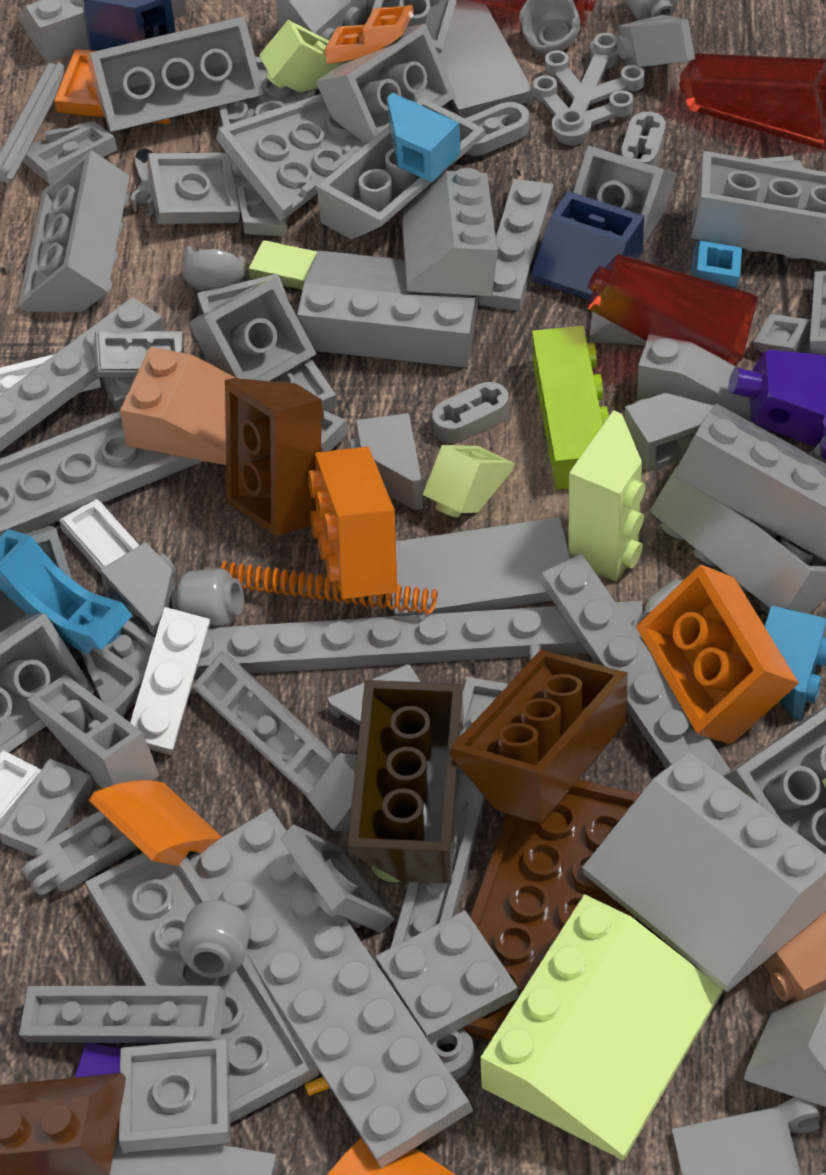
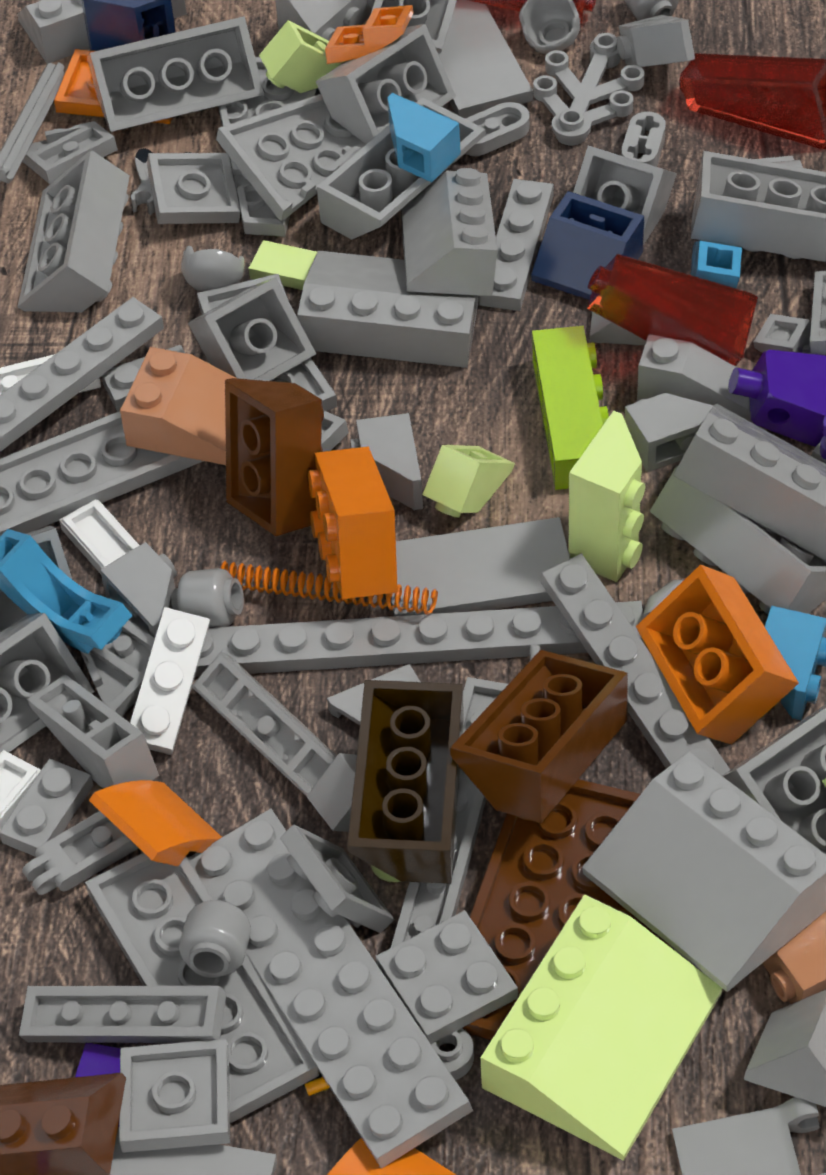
light grey plate [94,331,183,377] -> none
light grey beam [432,382,509,443] -> none

